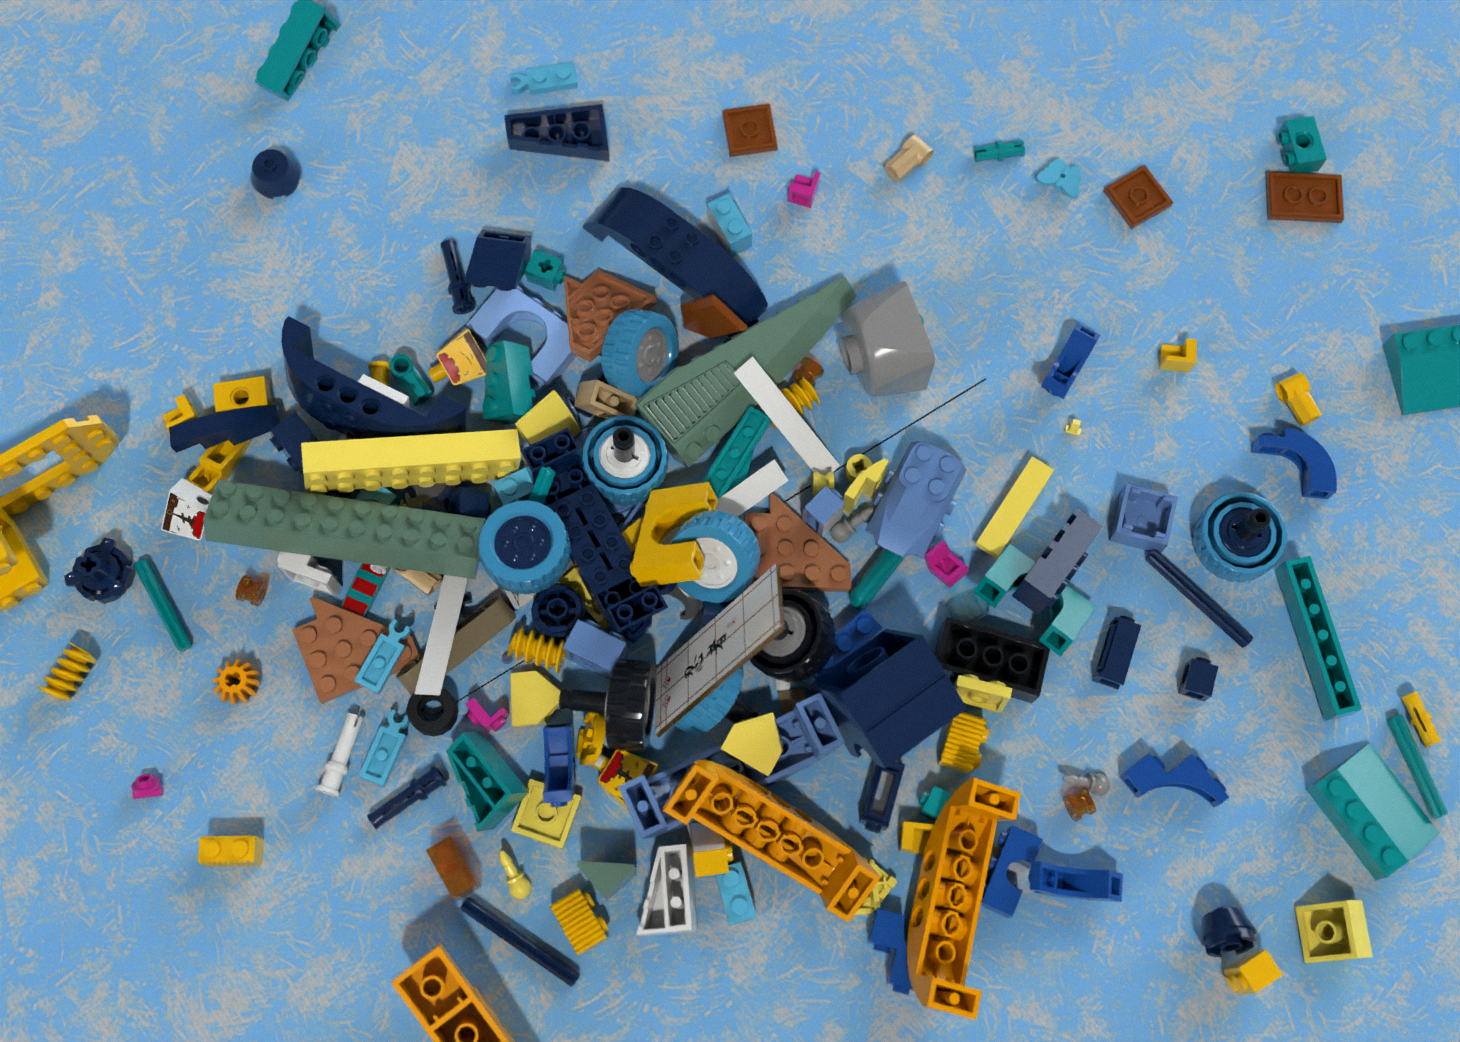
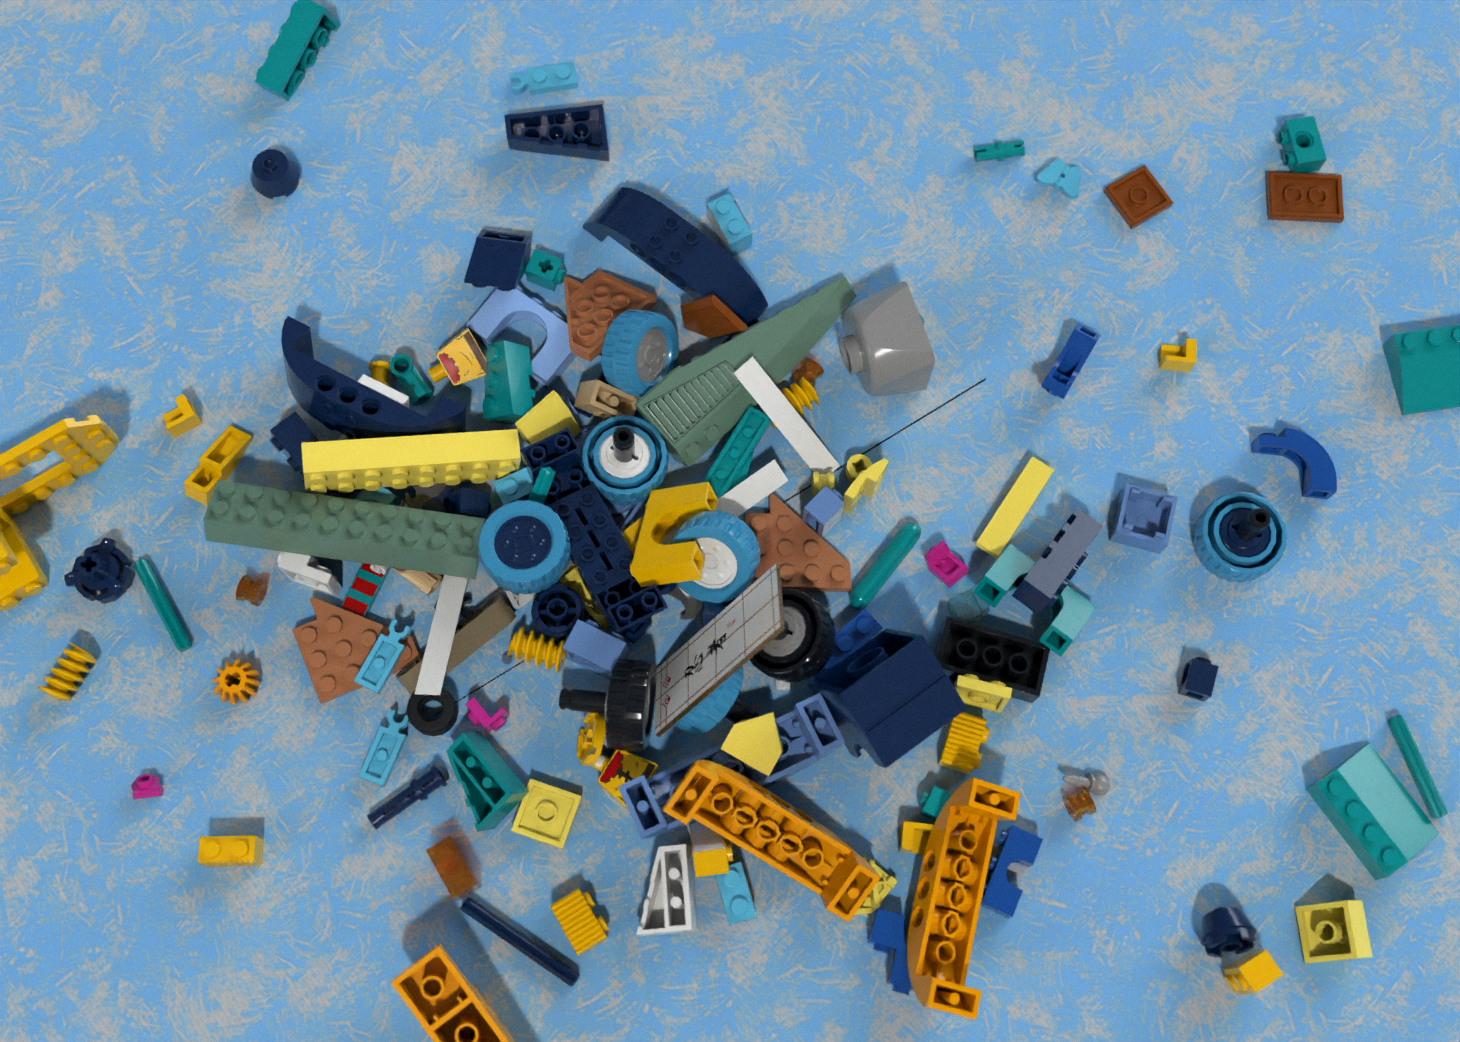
white torso [161,478,212,541] -> none
dark blue slope [169,405,280,453] -> none
yellow brick [213,376,273,413] -> none
white pin [315,713,364,797] -> none
dark blue pin [440,240,475,315] -> none
light yellow bar [499,850,531,899] -> none
light yellow slope [510,671,561,728] -> none
blue arch [543,723,575,807] -> none
sand green slope [577,861,637,901] -> none
dark orange tile [722,104,778,157] -> none
dark tan slope [777,687,807,716] -> none
dark pink panel [787,171,821,208] -> none
light grey bar [831,508,874,543] -> none
dark blue window [860,761,906,833] -> none
medium blue slope [865,441,967,559] -> none
tan piece [884,134,934,182] -> none
blue arch [1028,861,1123,902] -> none
light yellow piece [1065,419,1081,436] -> none
dark blue window [1092,616,1141,690] -> none
blue arch [1119,753,1229,807] -> none
dark blue axle [1146,550,1253,648] -> none
yellow piece [1275,372,1322,426] -> none
teal brick [1275,556,1362,721] -> none
yellow pin [1401,691,1442,748] -> none

